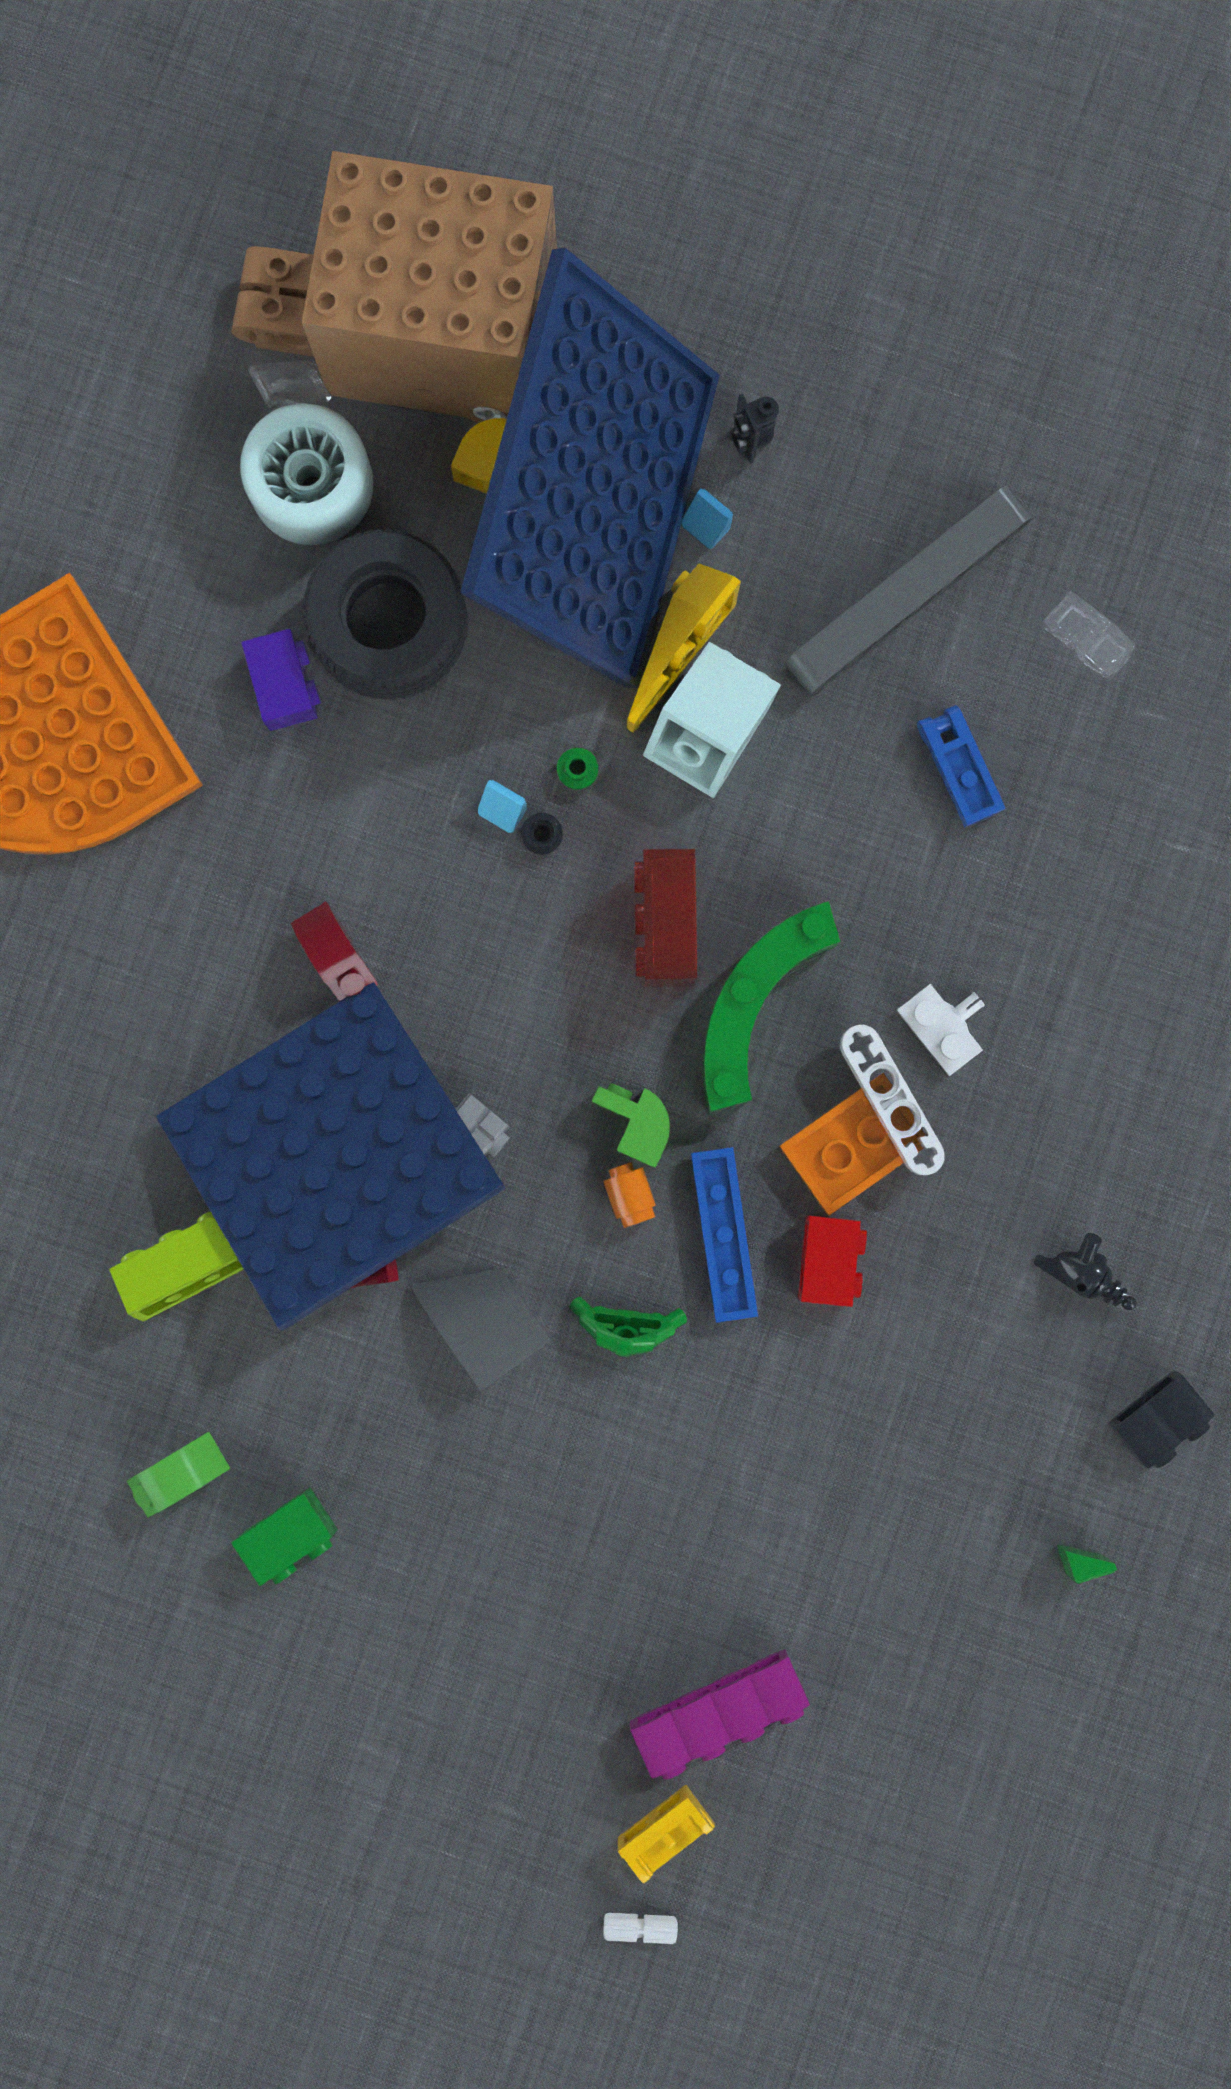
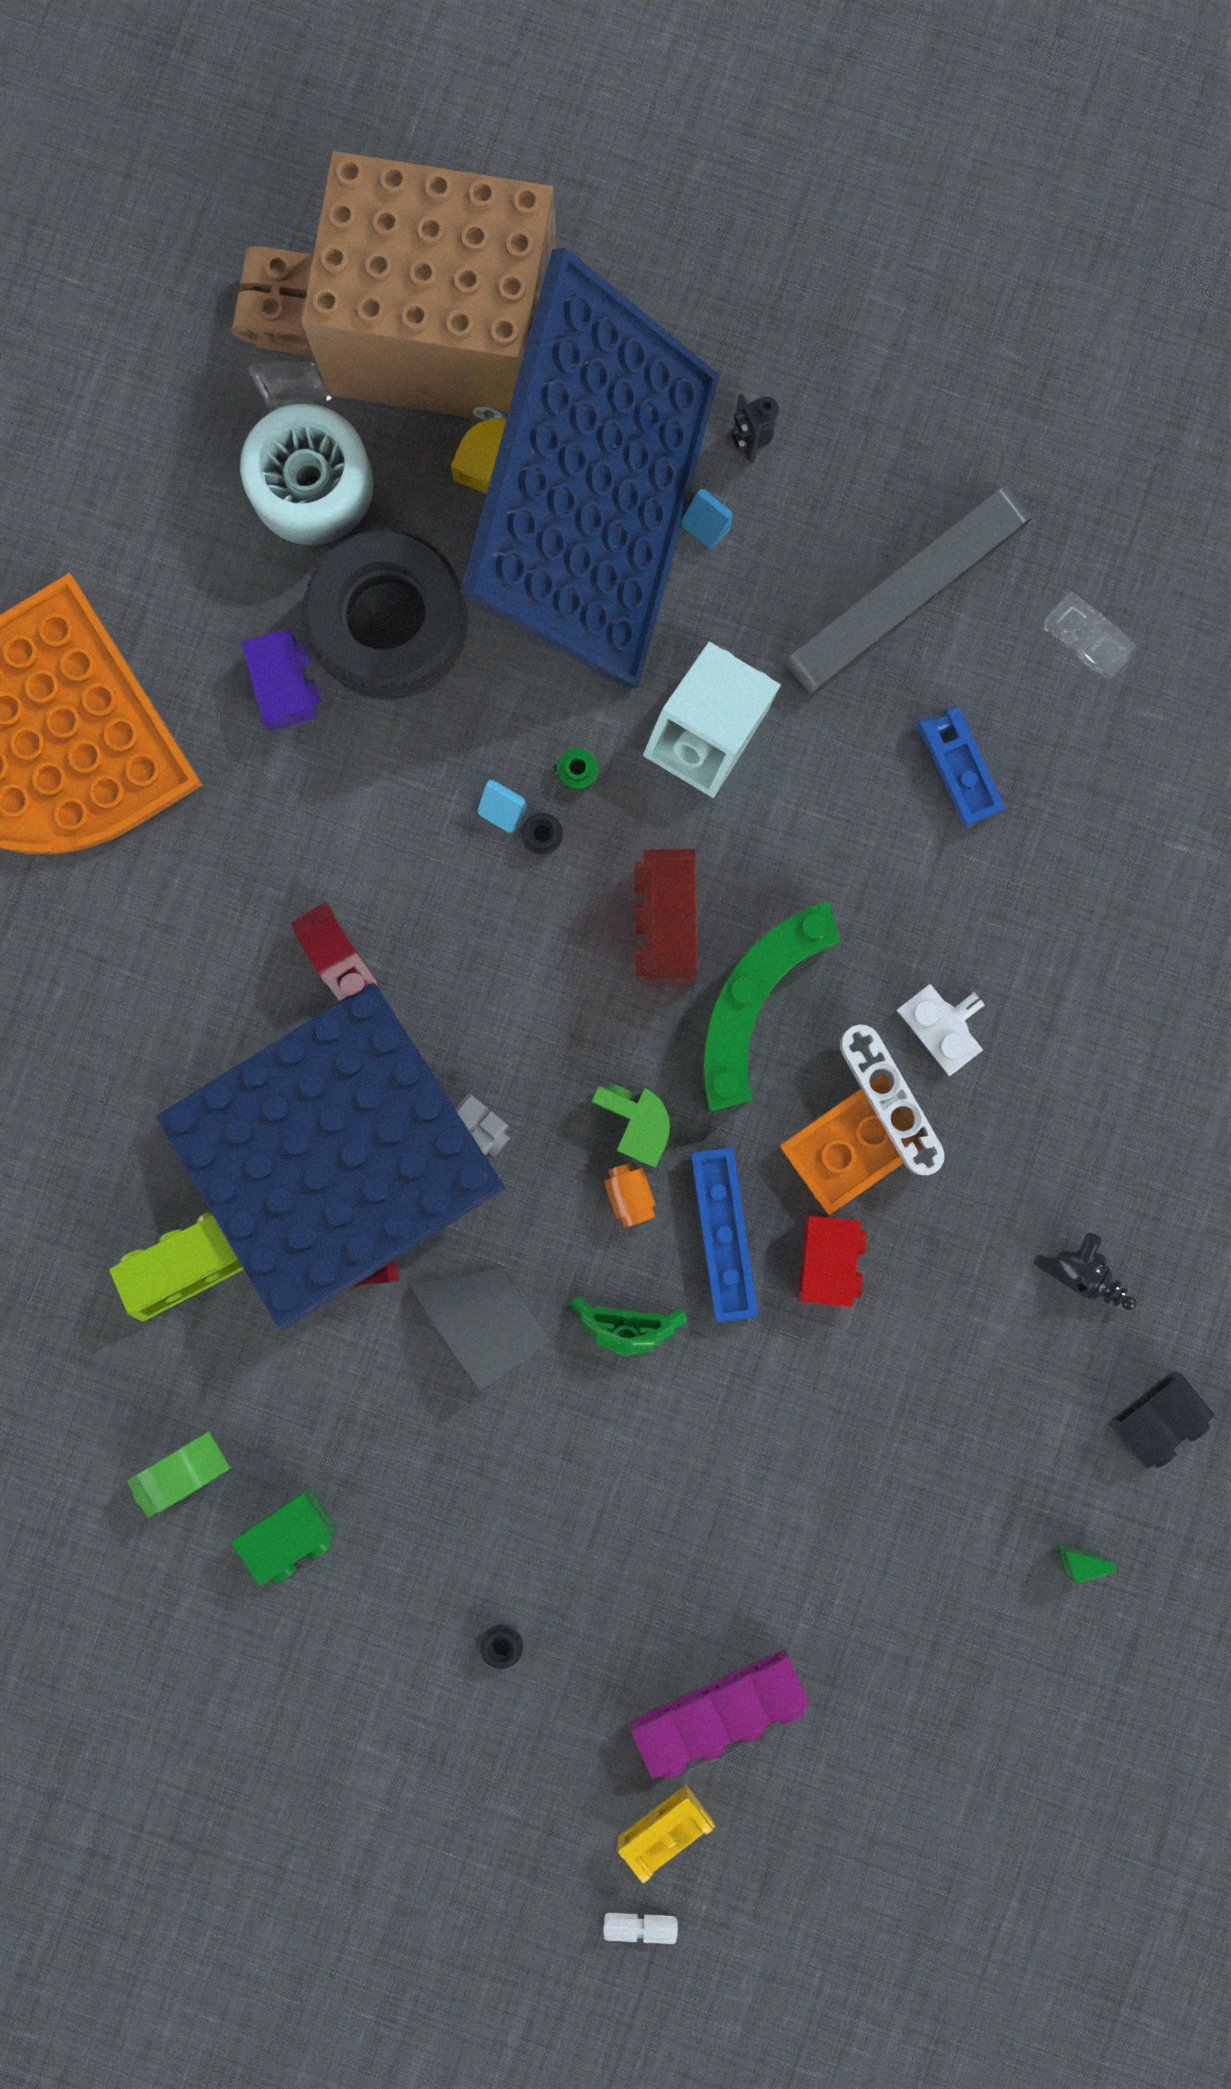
yellow wedge [627,563,741,734] -> none
none -> black plate [480,1624,523,1669]

